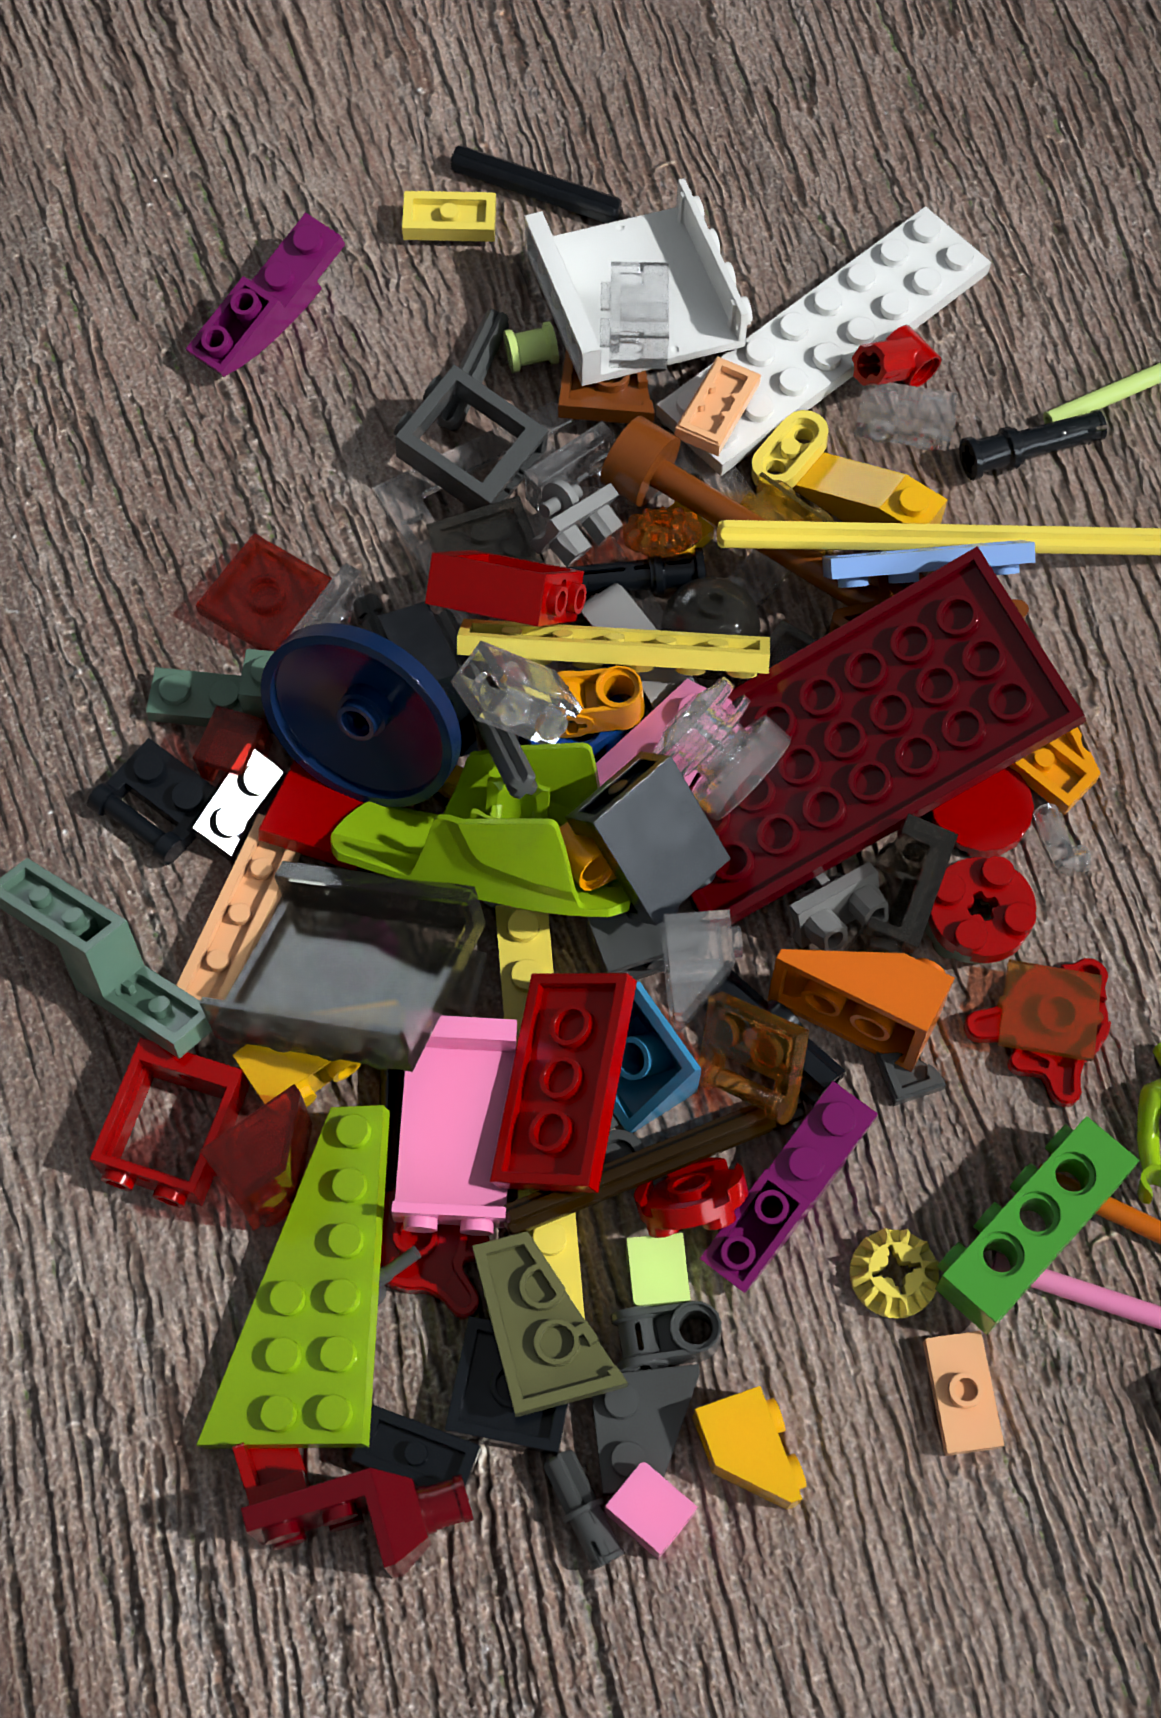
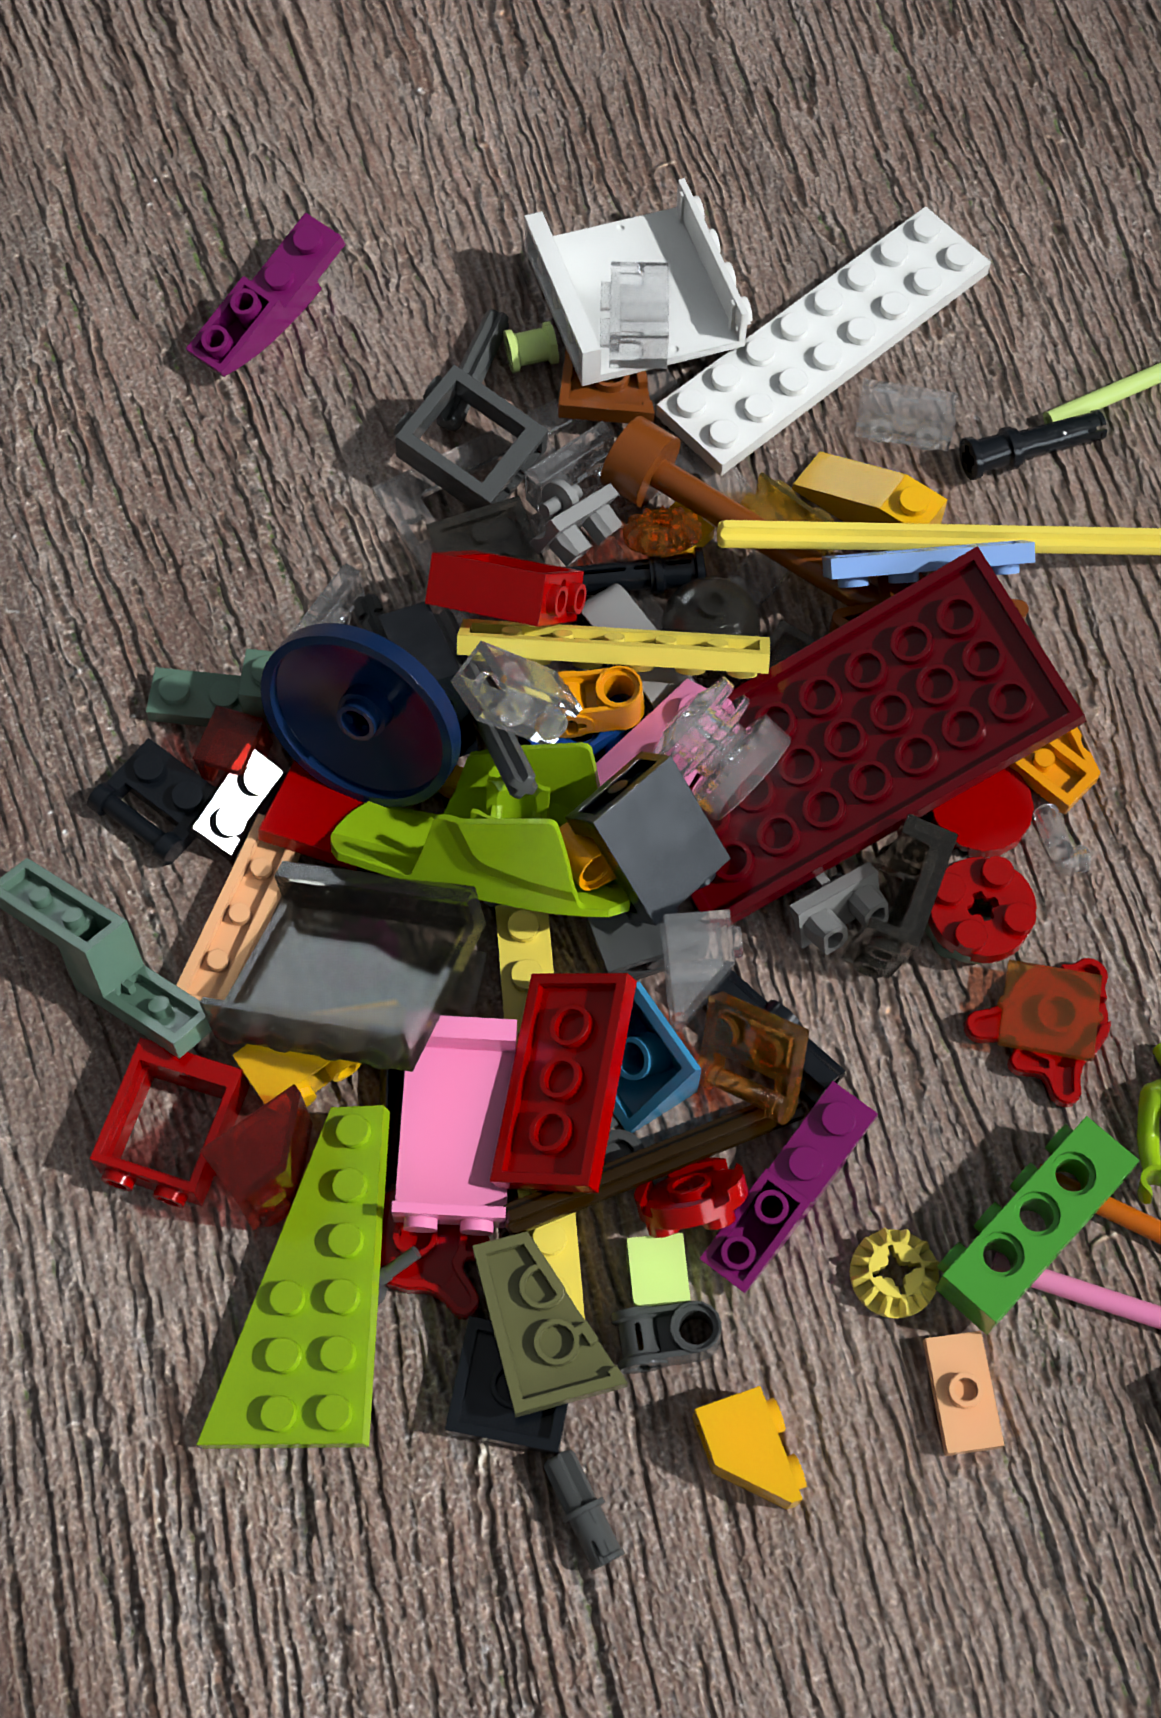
clear red plate [195,533,336,651] -> none
red panel [232,1442,311,1505] -> none
dark red plate [241,1468,474,1579] -> none
black plate [351,1405,481,1489] -> none
light yellow plate [402,191,496,242] -> none
black axle [450,145,622,223] -> none
dark grey wing [592,1364,700,1496] -> none
bright pink panel [604,1462,698,1560] -> none
light nougat plate [674,356,761,456] -> none
light yellow plate [751,410,828,494] -> none
orange slope [767,949,955,1072] -> none
red piece [852,325,942,389] -> none
dark grey tile [875,1052,946,1106] -> none

